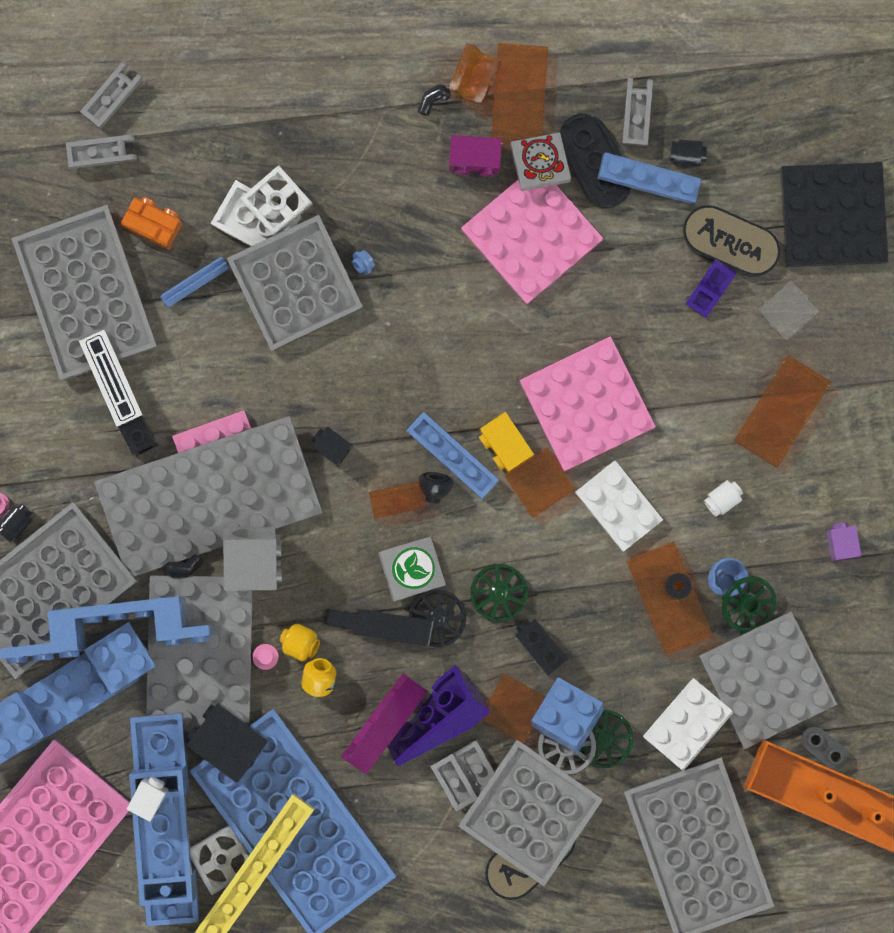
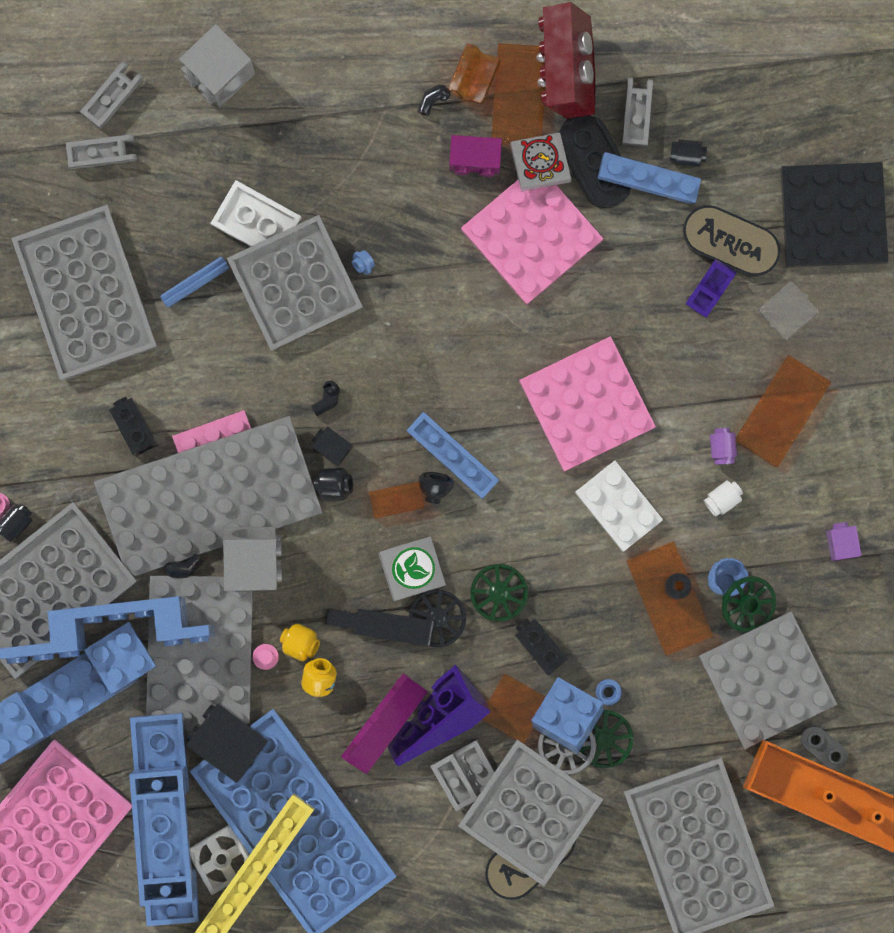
white sticker [79,330,142,427] -> none
orange brick [121,197,183,250] -> none
white brick [127,777,169,822] -> none
white piece [240,165,312,236] -> none
yellow brick [478,412,534,473] -> none
clear orange tile [504,447,575,518] -> none
white plate [643,678,734,771] -> none
none -> light grey brick [179,24,256,108]
none -> black arm [311,380,340,417]
none -> black head [314,468,354,501]
none -> dark red piece [537,2,596,119]
none -> medium blue plate [595,679,621,705]
none -> medium lavender brick [710,428,737,465]

